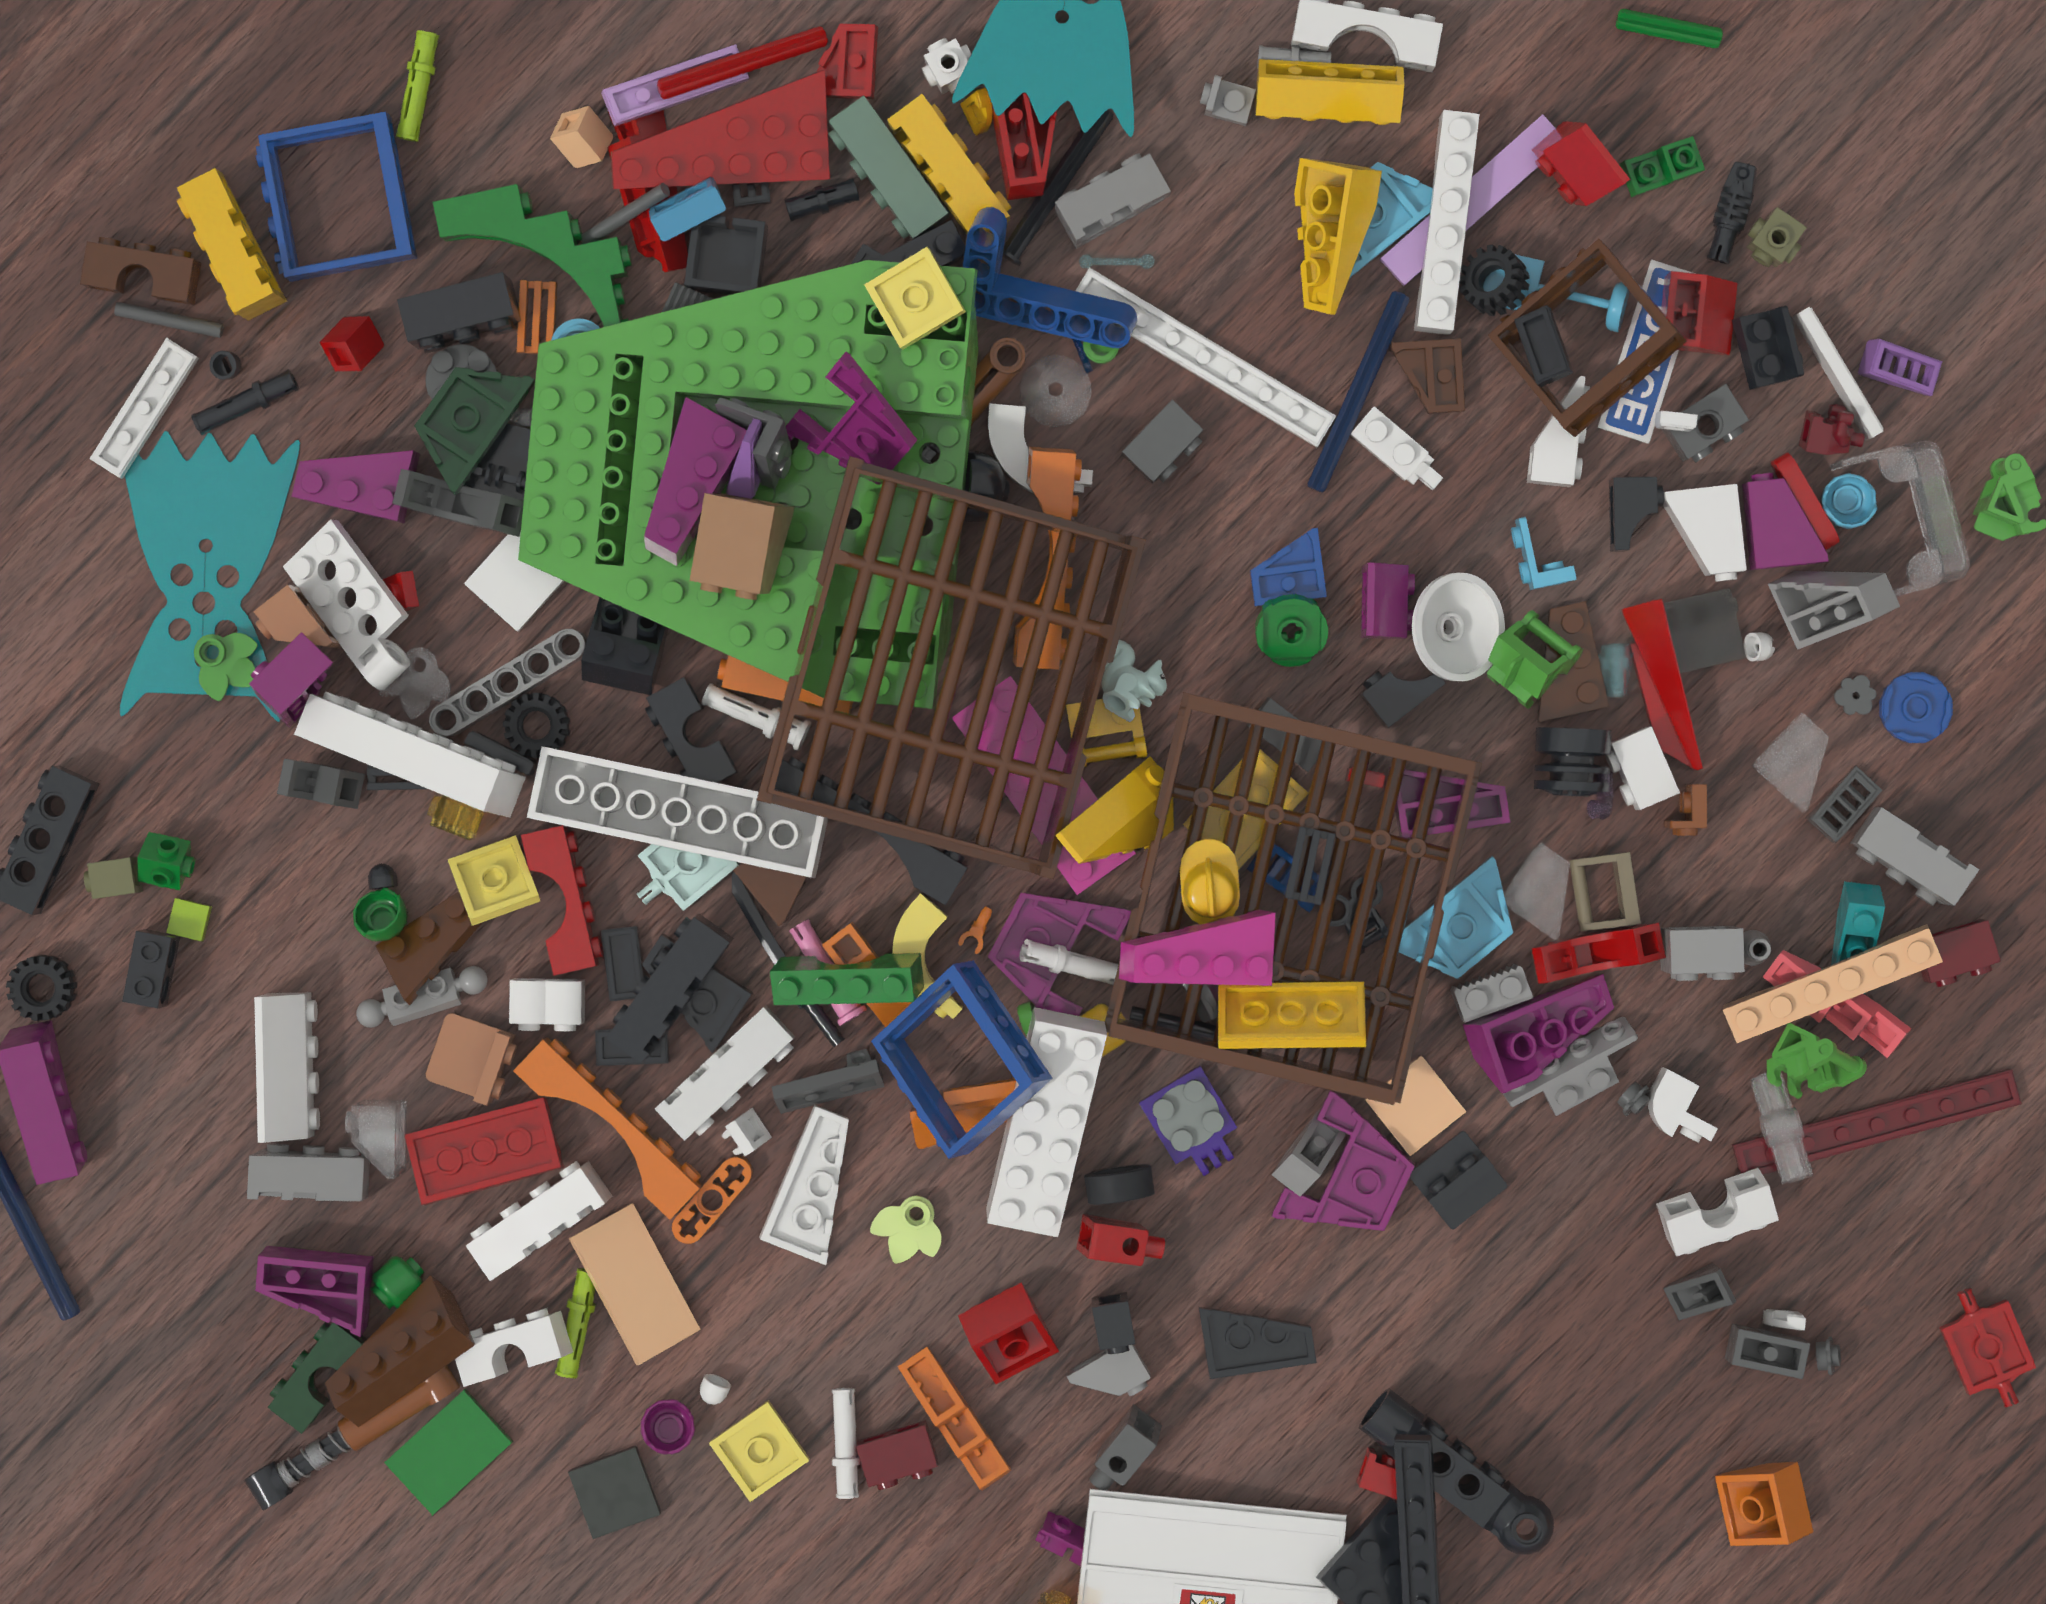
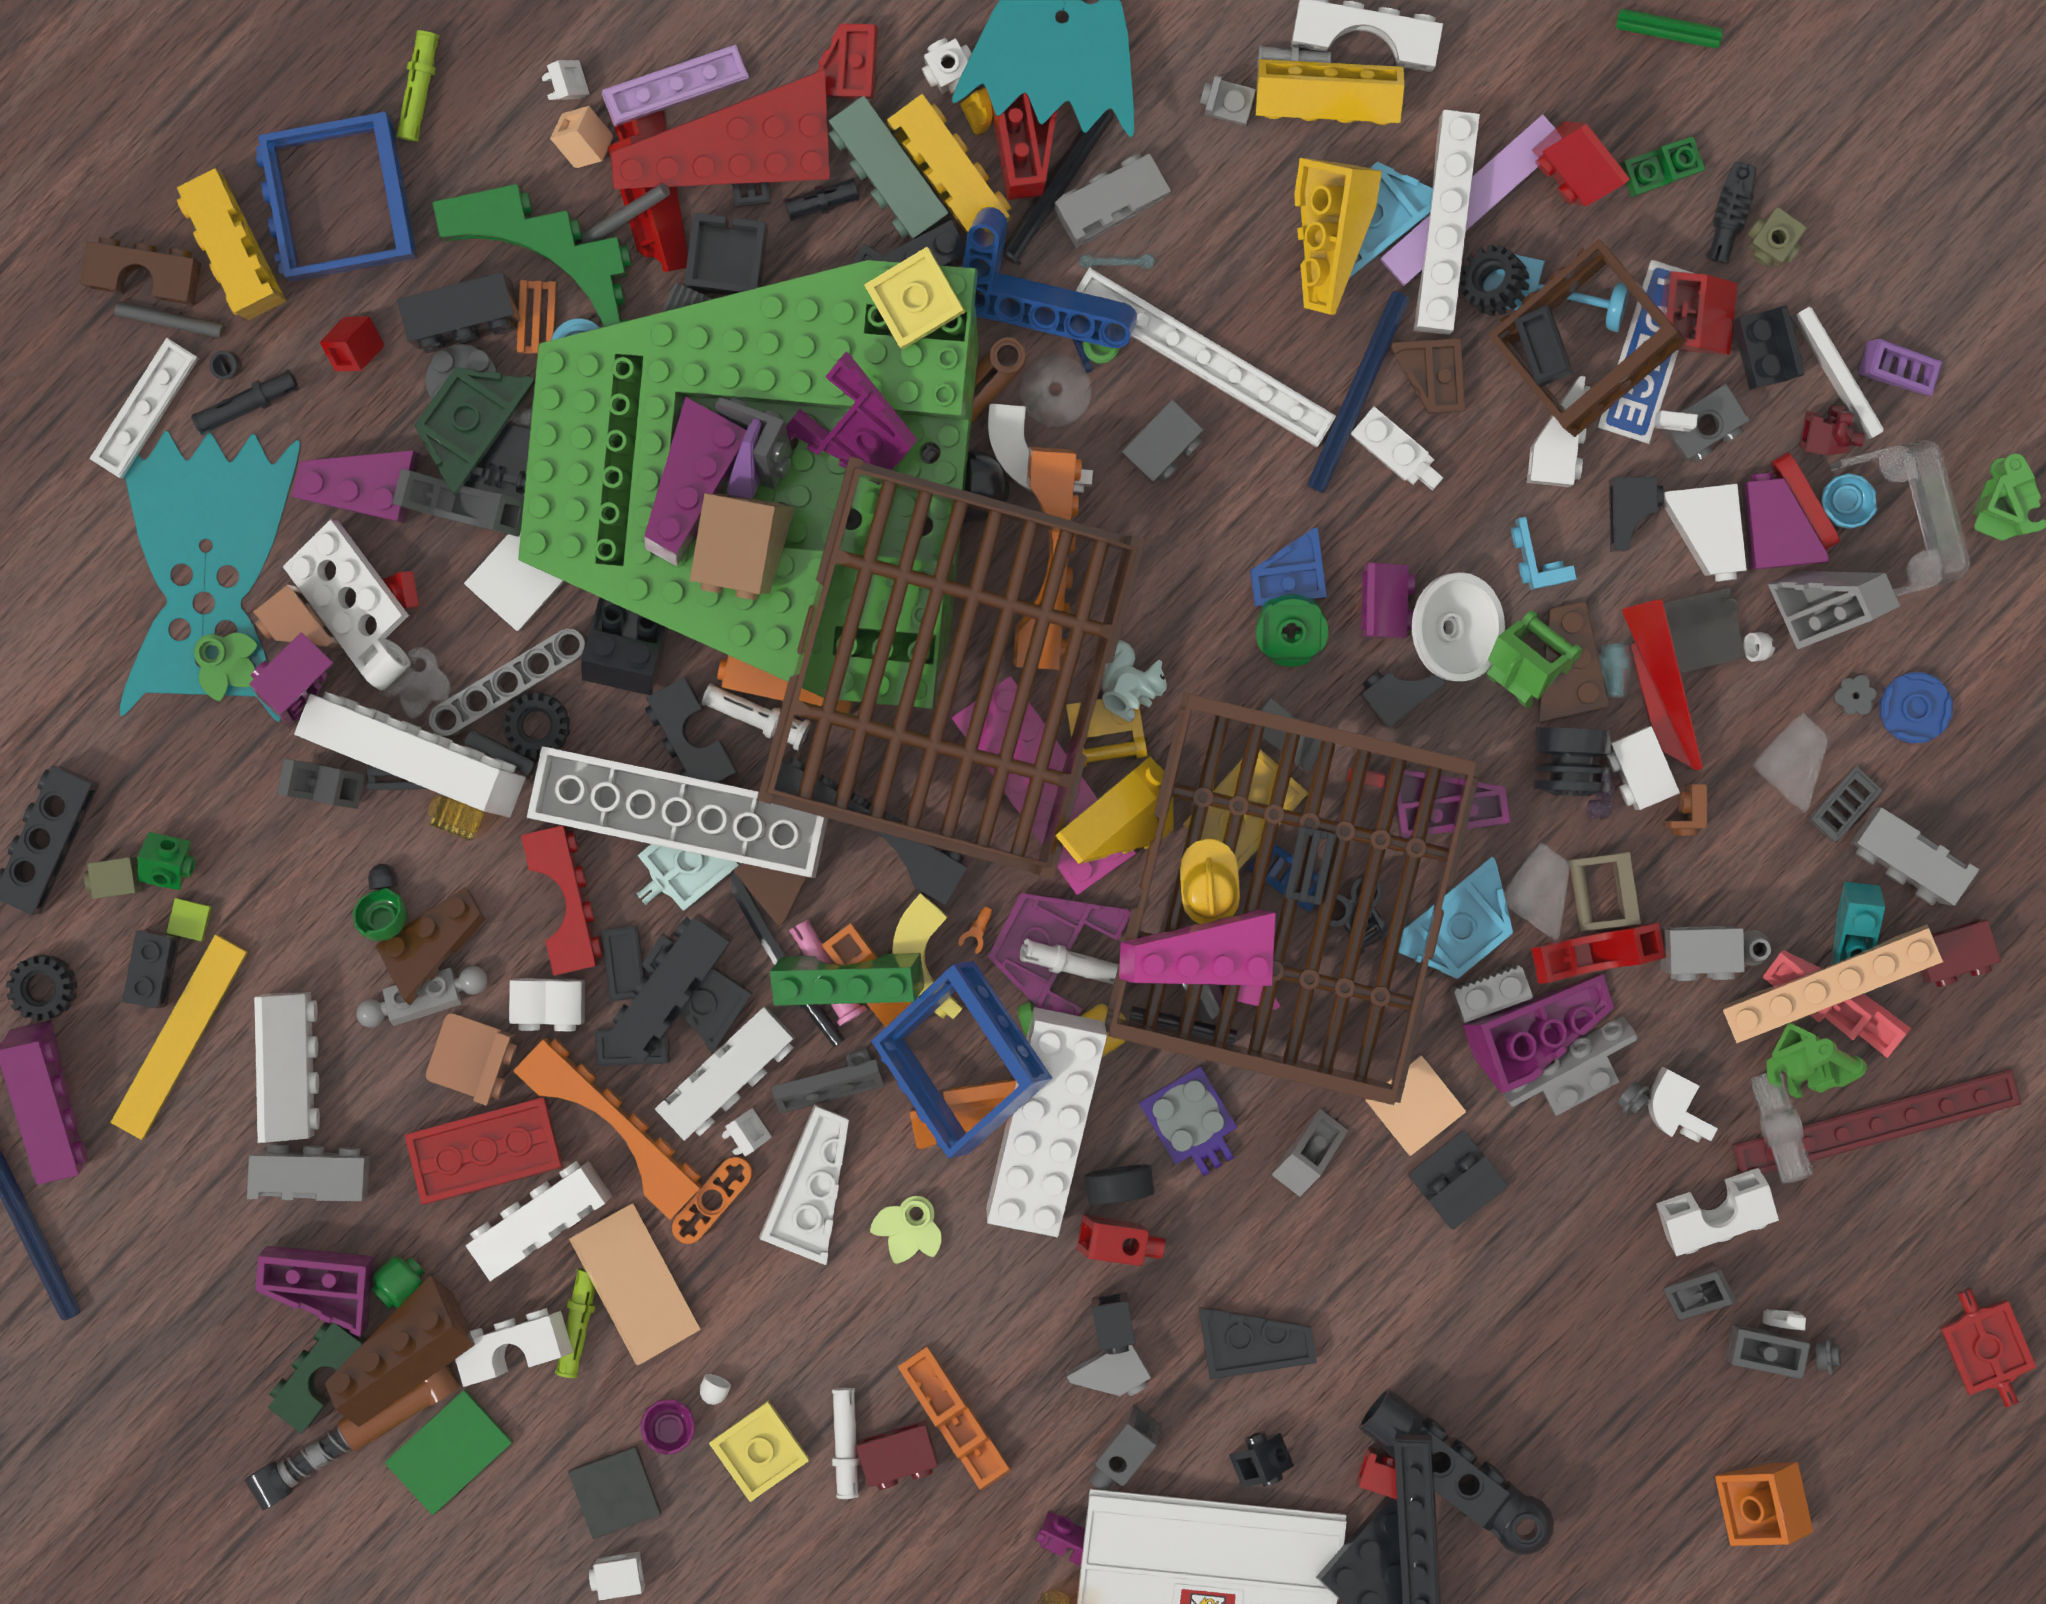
clear slope [345,1100,407,1179] -> none
light yellow plate [448,835,540,926] -> none
dark azure slope [649,177,726,241] -> none
red axle [657,26,828,99] -> none
red slope [958,1282,1059,1384] -> none
yellow tile [1218,981,1366,1049] -> none
magenta wing [1271,1090,1415,1231] -> none
none -> yellow tile [110,934,248,1140]
none -> white tile [542,60,590,100]
none -> white brick [589,1551,645,1601]
none -> black brick [1229,1431,1294,1488]

